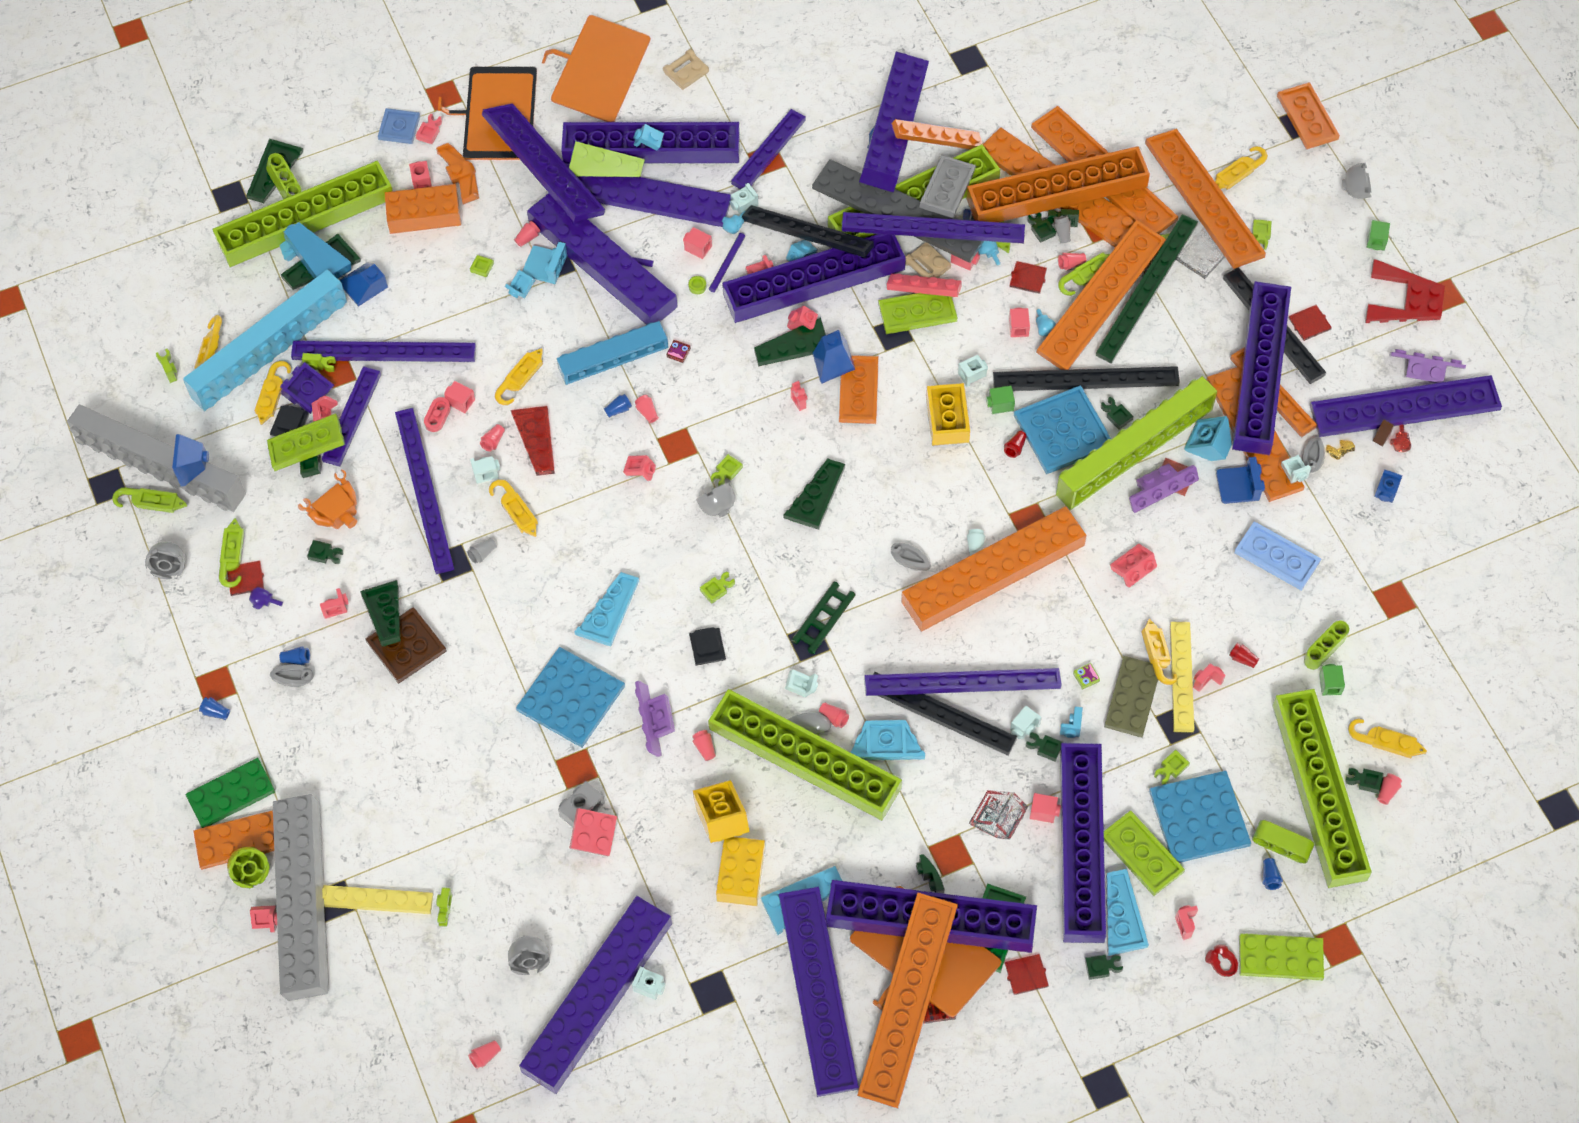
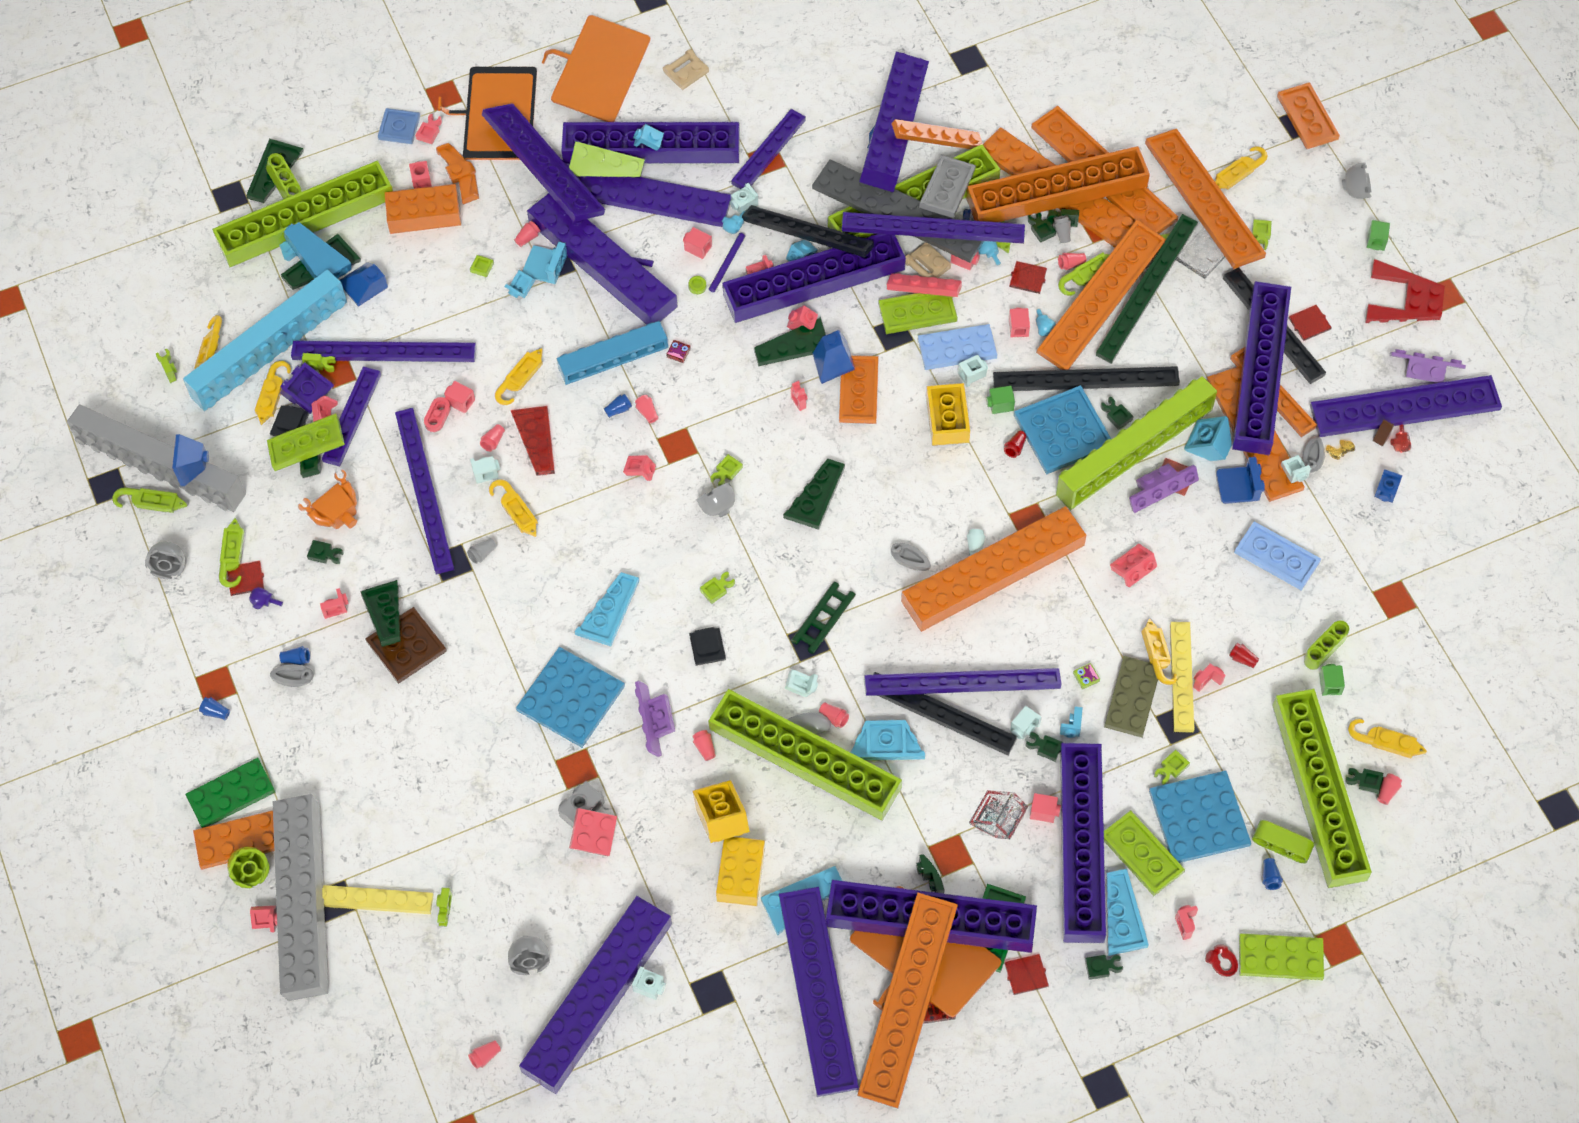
none -> light blue plate [918,324,997,370]

